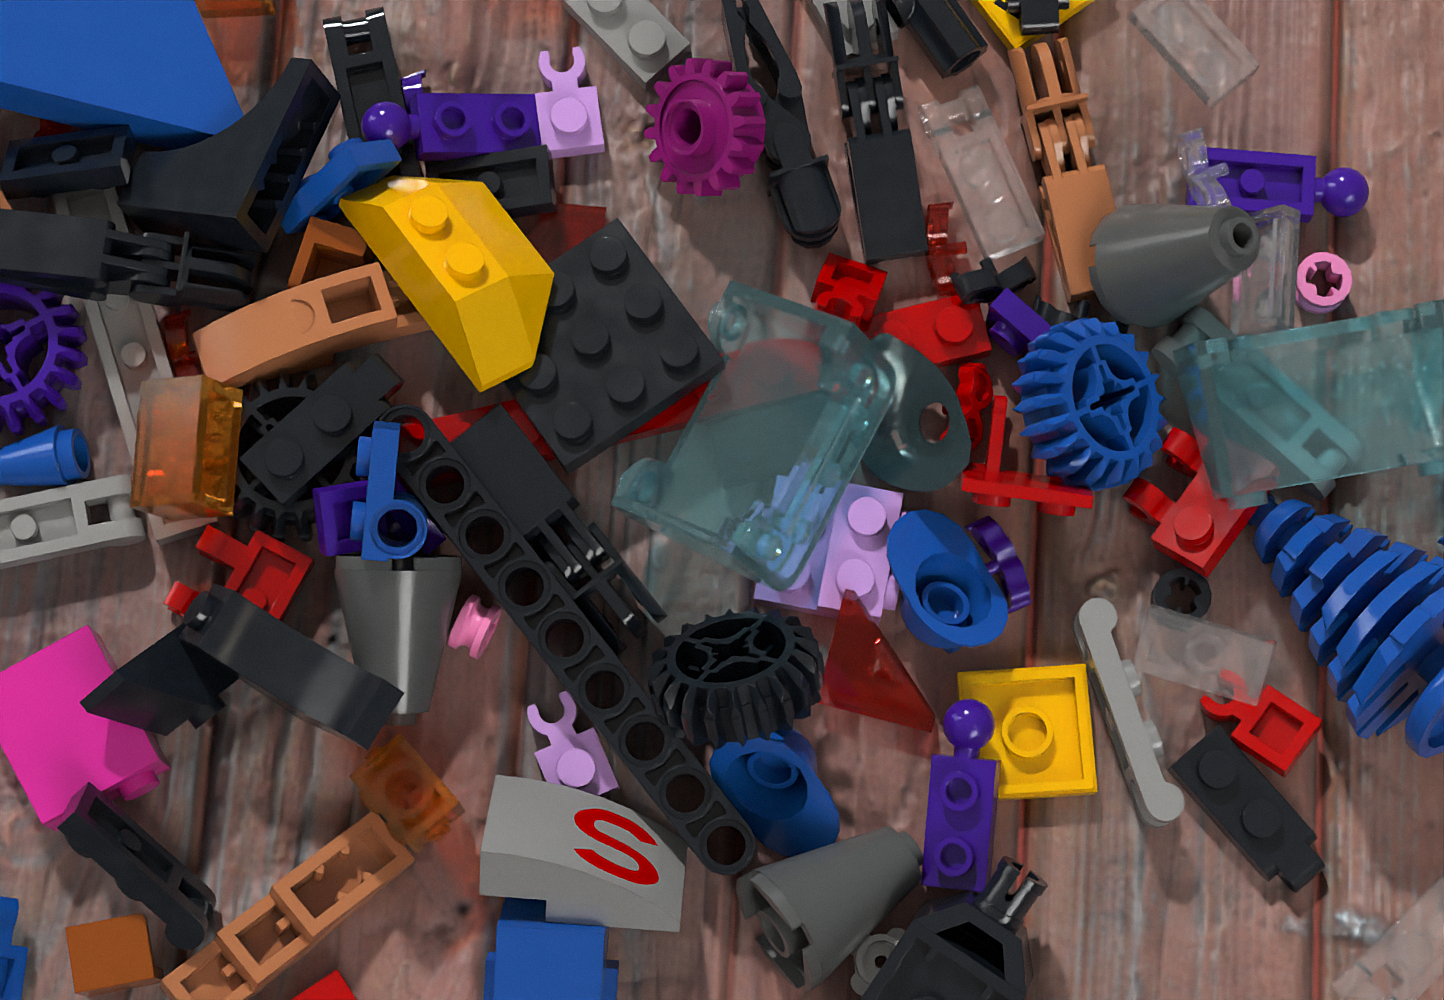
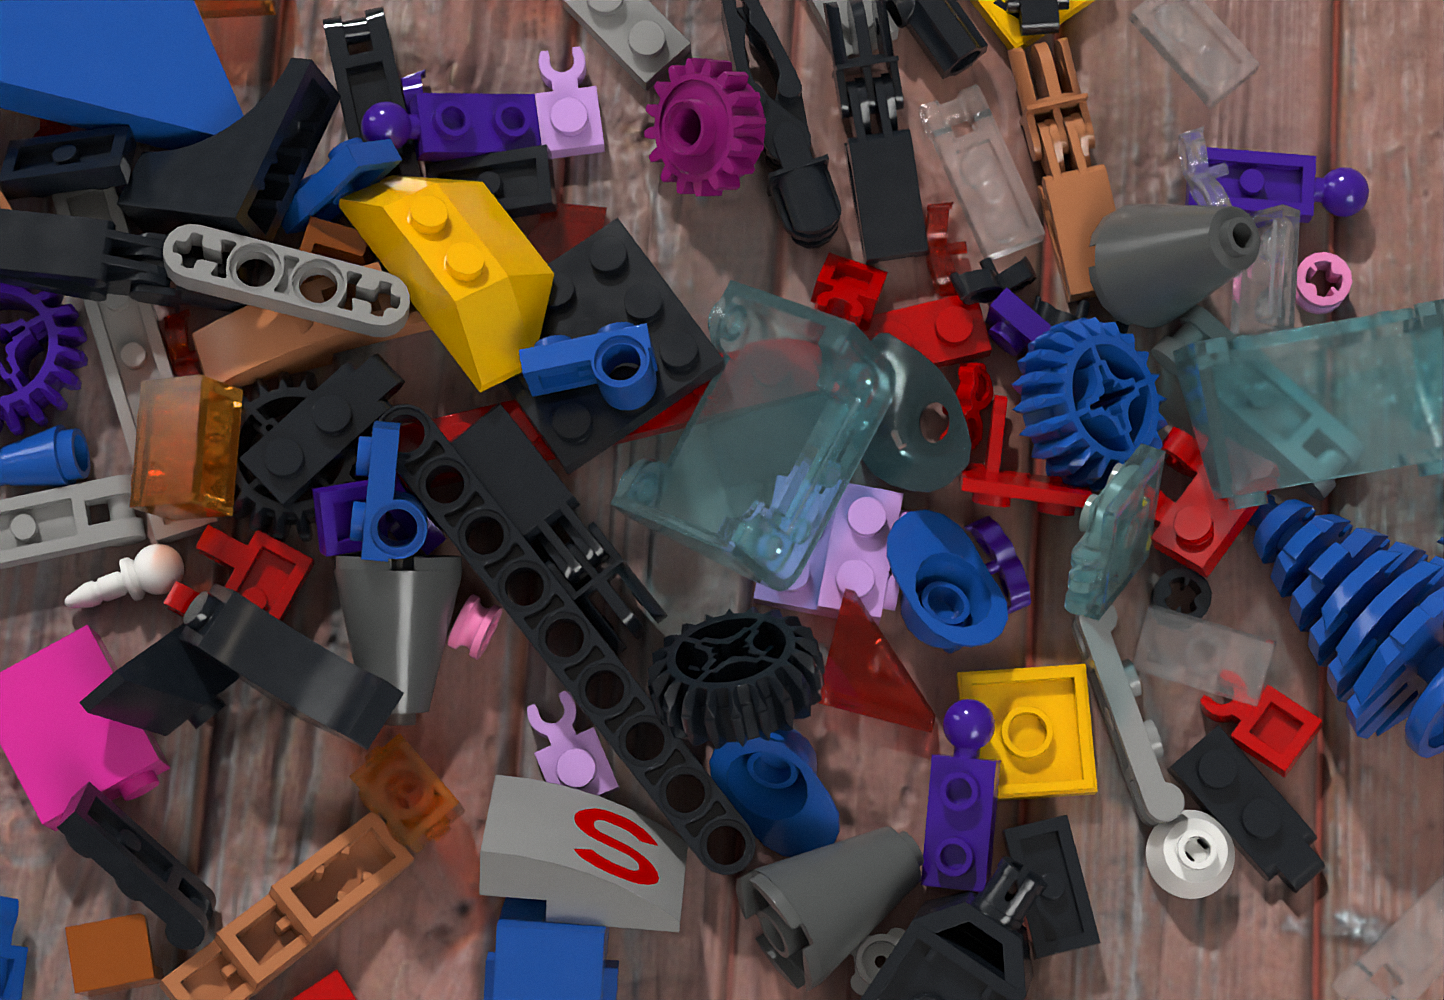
none -> white bar [65,544,184,608]
none -> light grey beam [163,224,410,337]
none -> blue plate [519,322,658,410]
none -> black plate [1002,815,1101,960]
none -> clear light blue piece [1064,443,1166,621]
none -> white cone [1146,810,1235,899]

